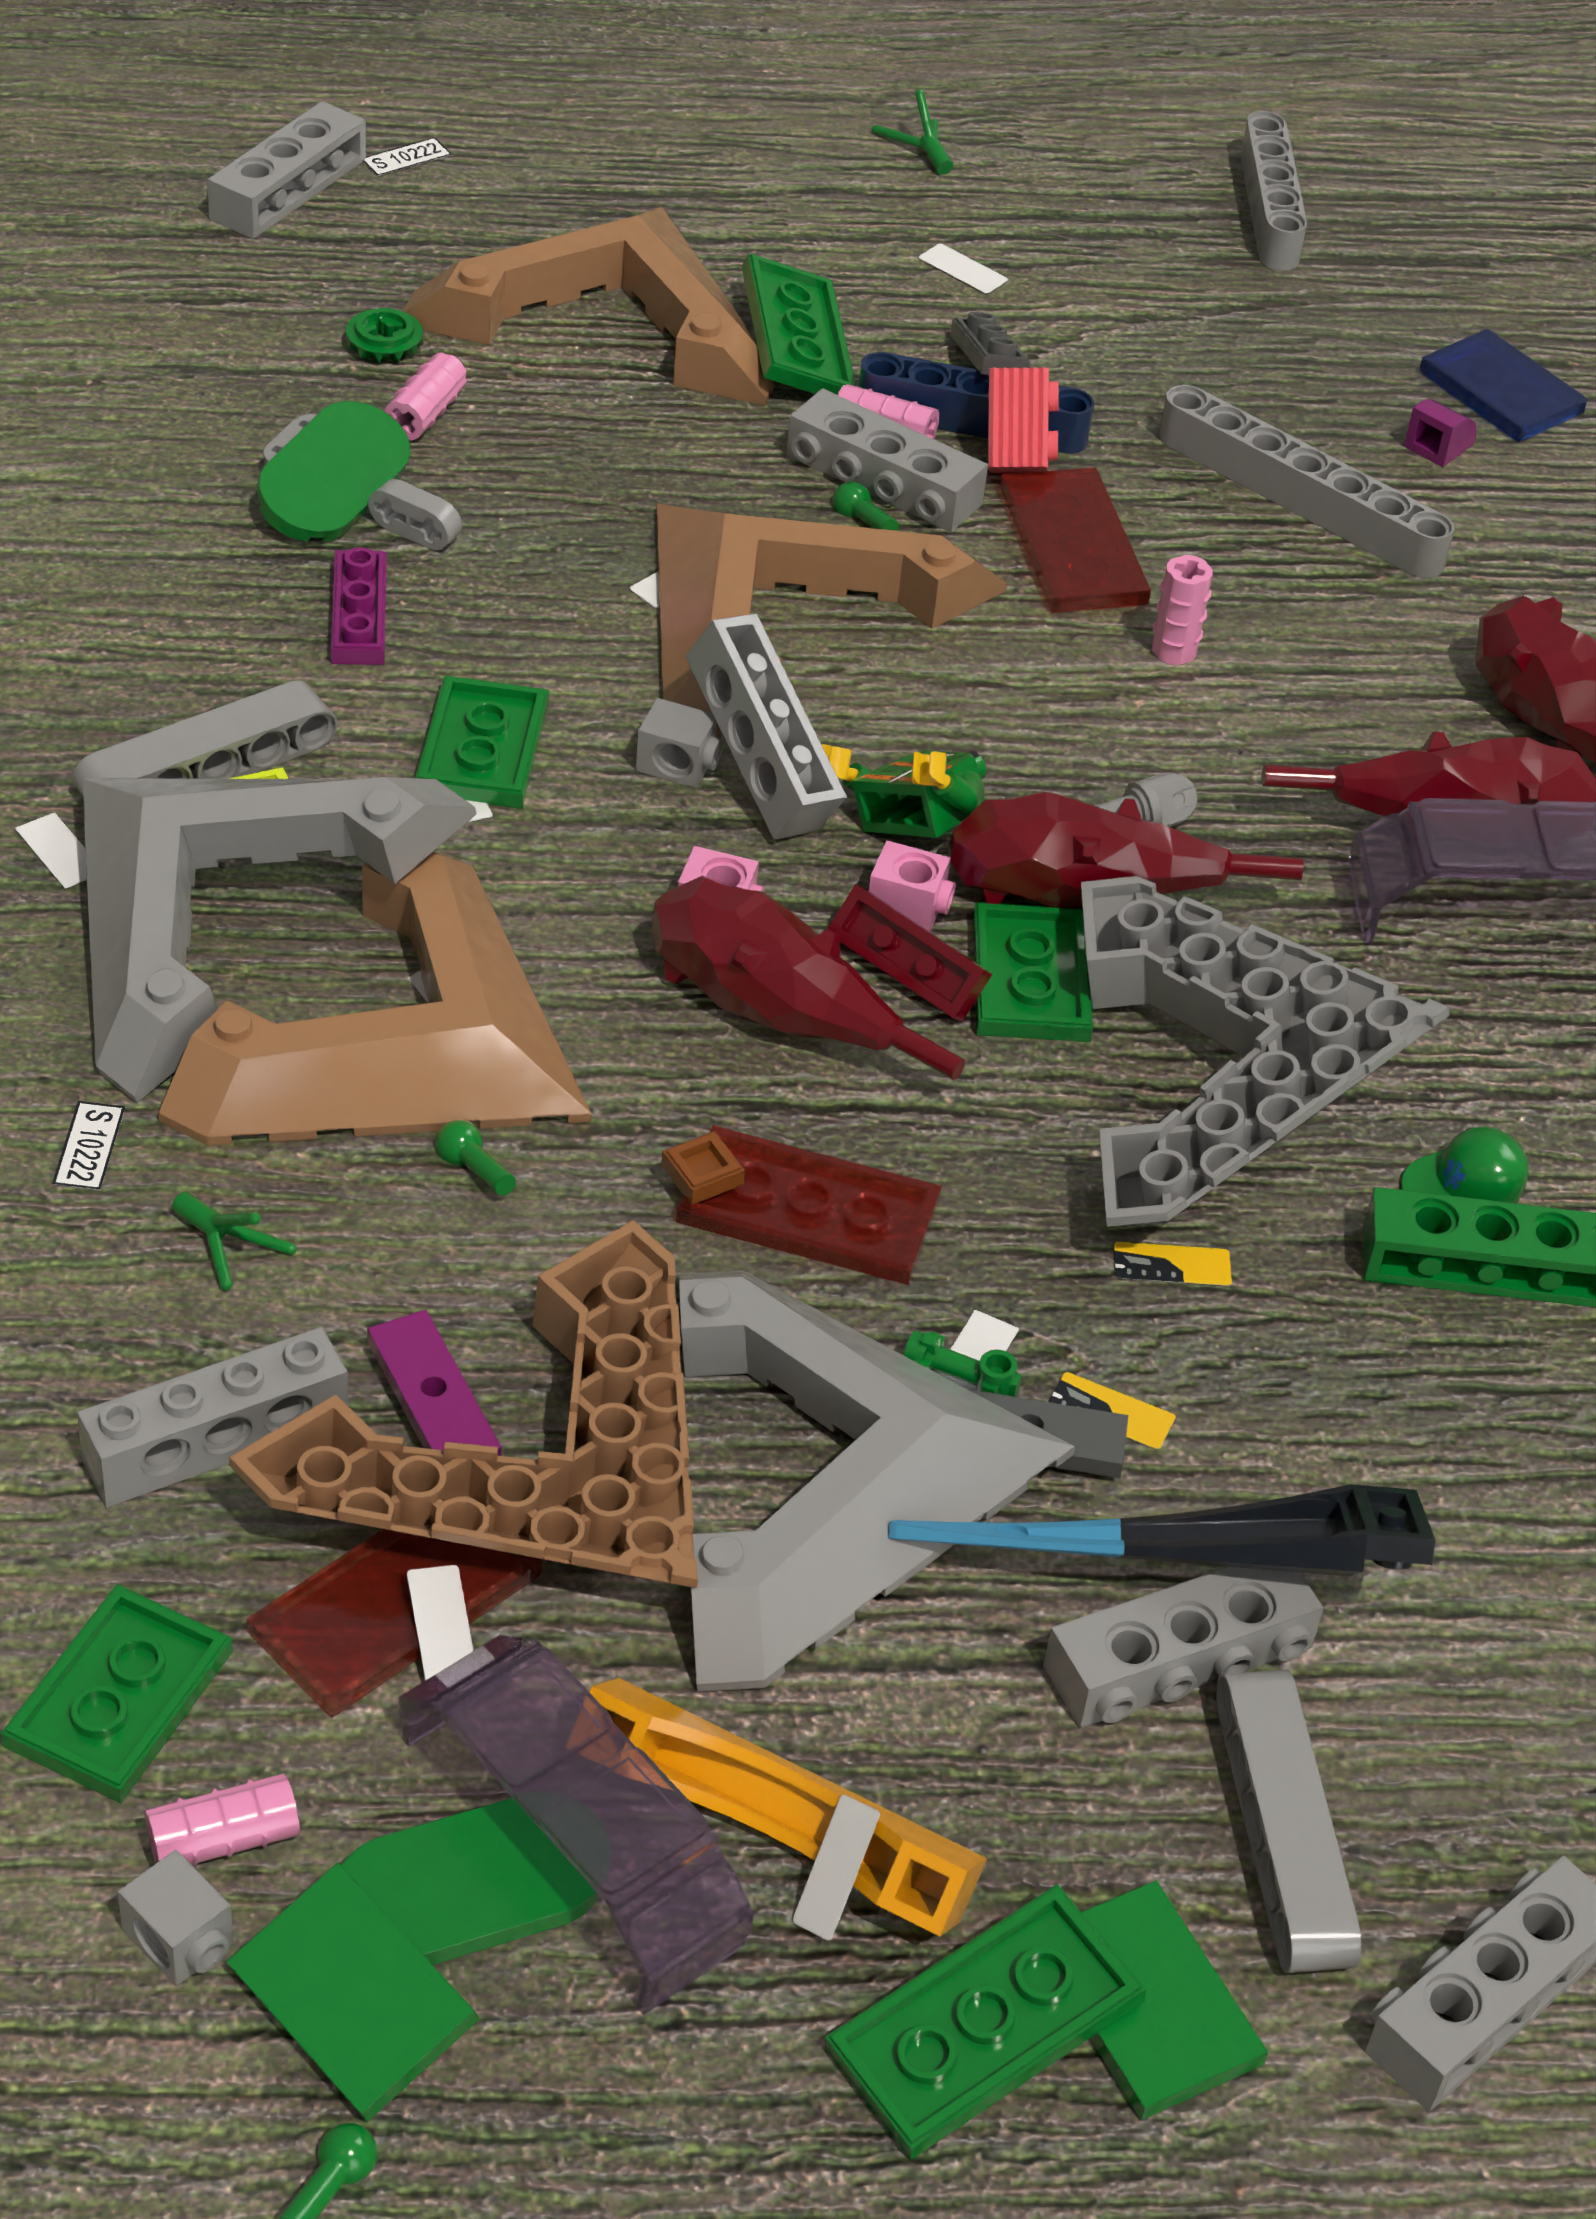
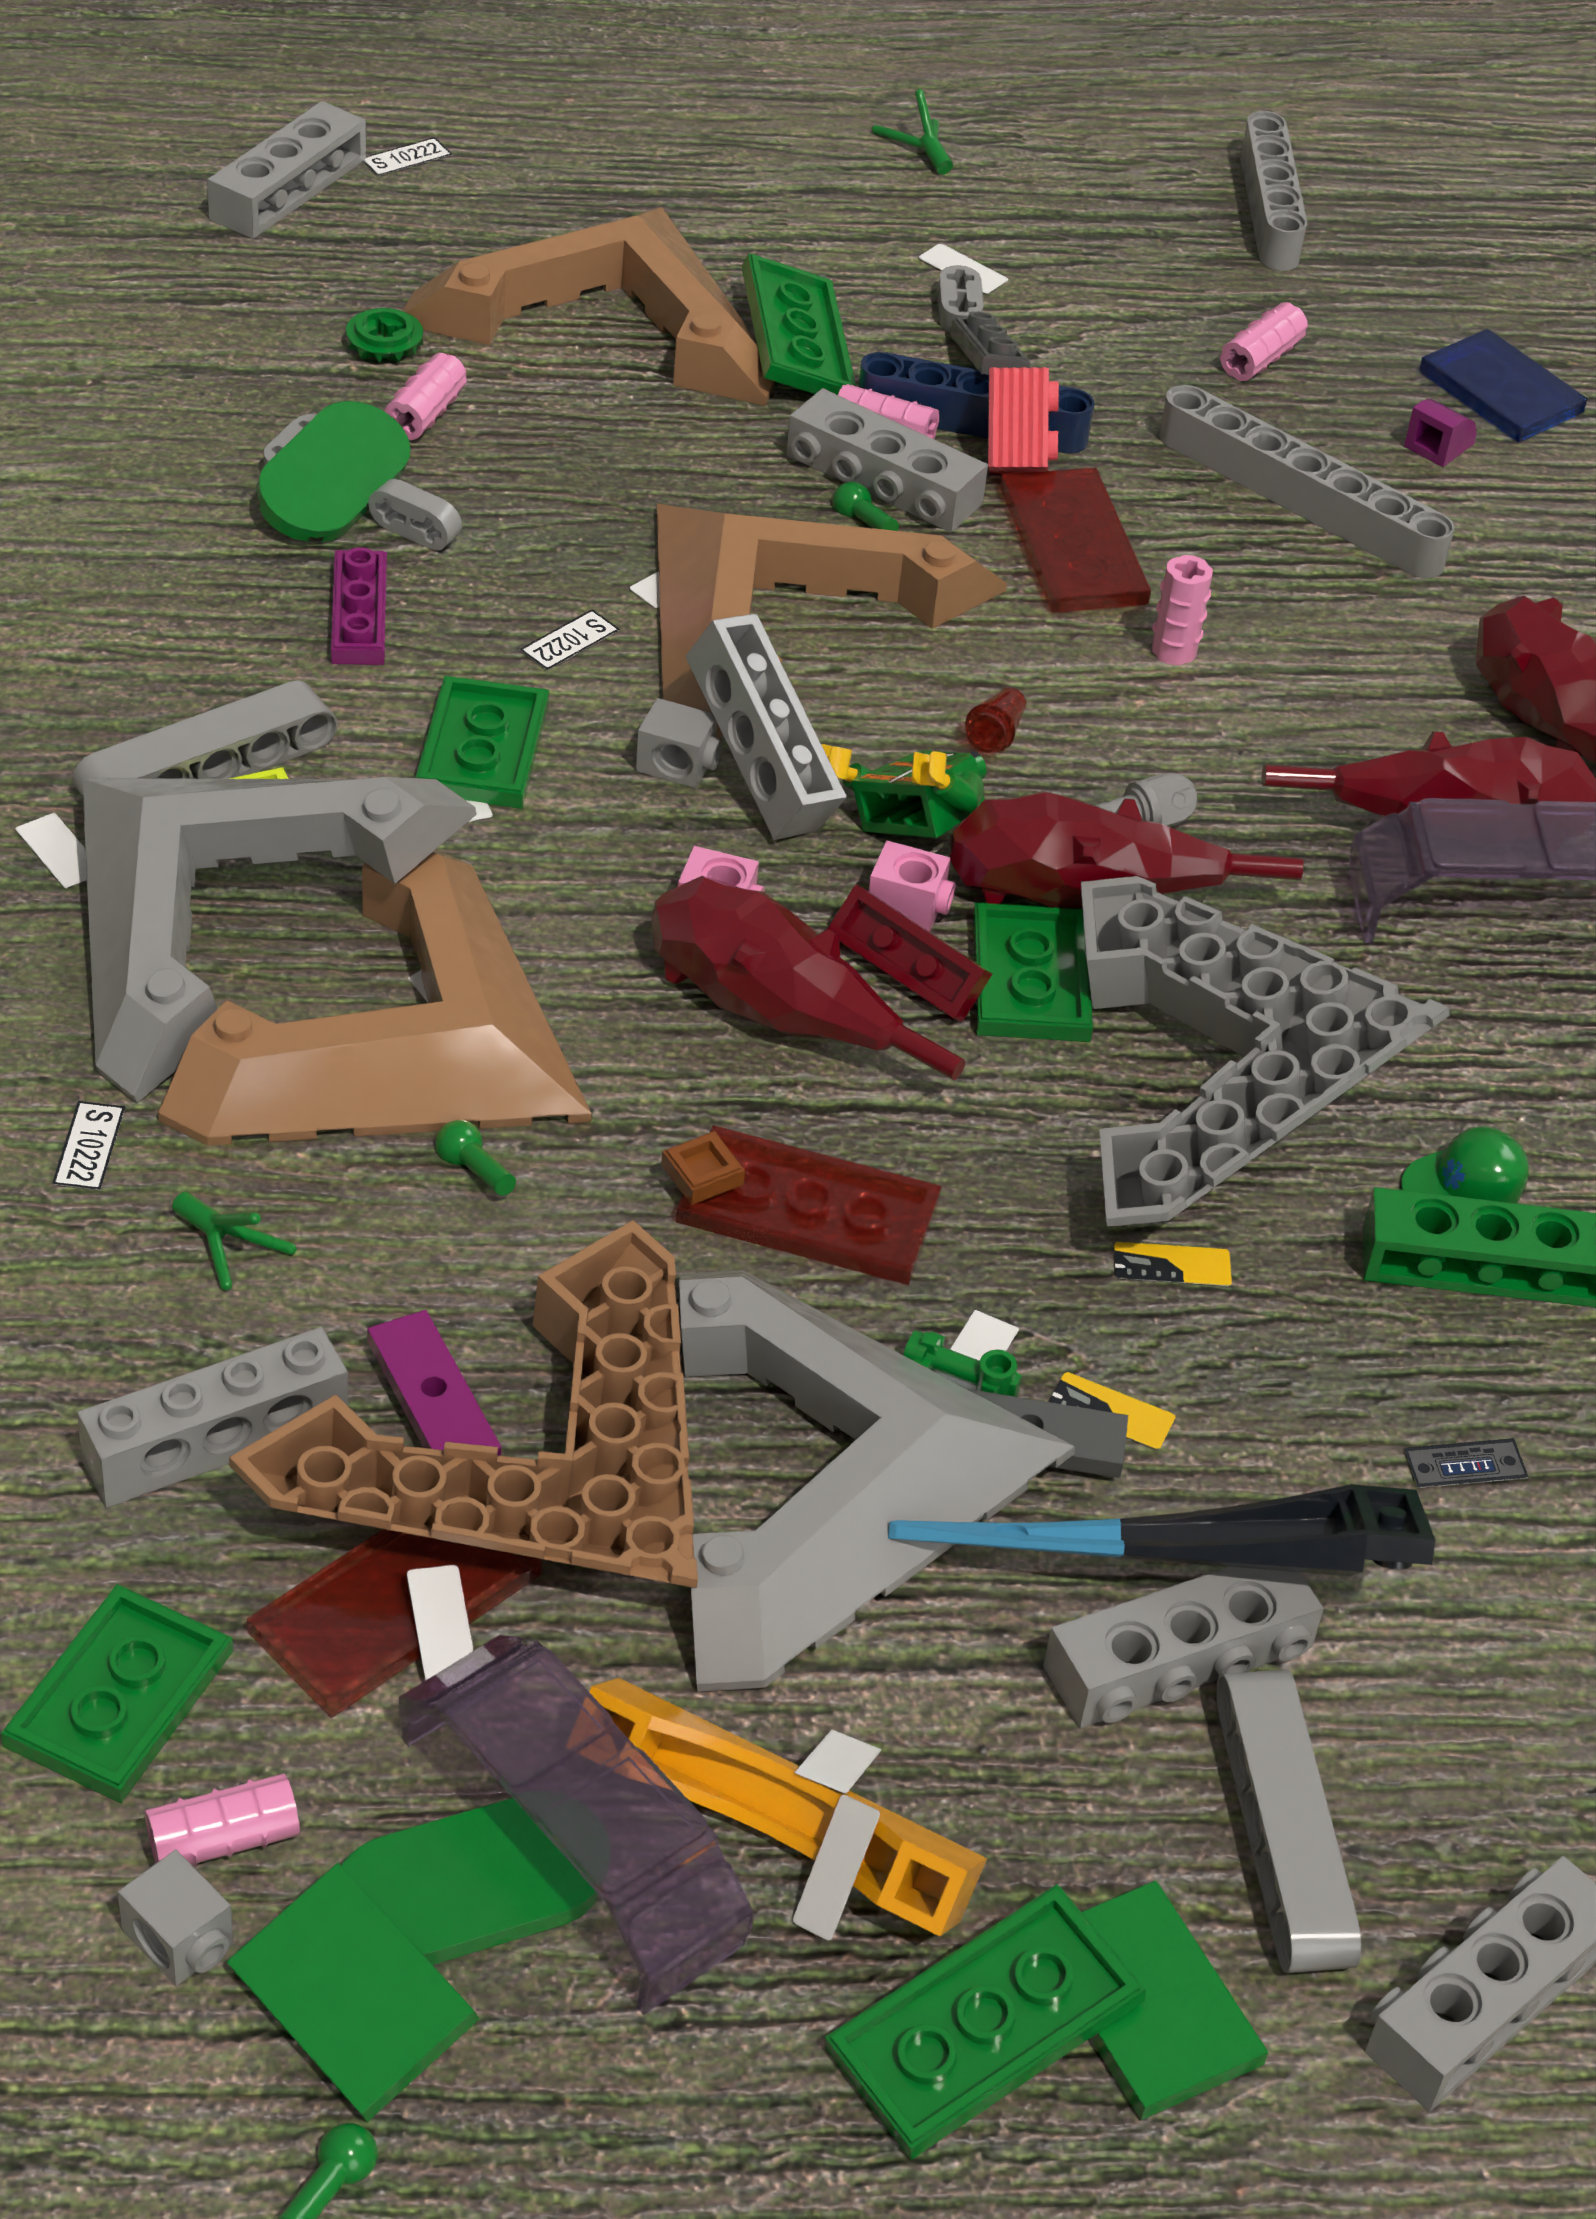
none -> white sticker [519,609,620,670]
none -> white sticker [795,1730,882,1794]
none -> light grey beam [937,265,984,333]
none -> clear red cone [965,687,1026,753]
none -> bright pink axle [1220,302,1308,381]
none -> sticker [1404,1438,1529,1488]

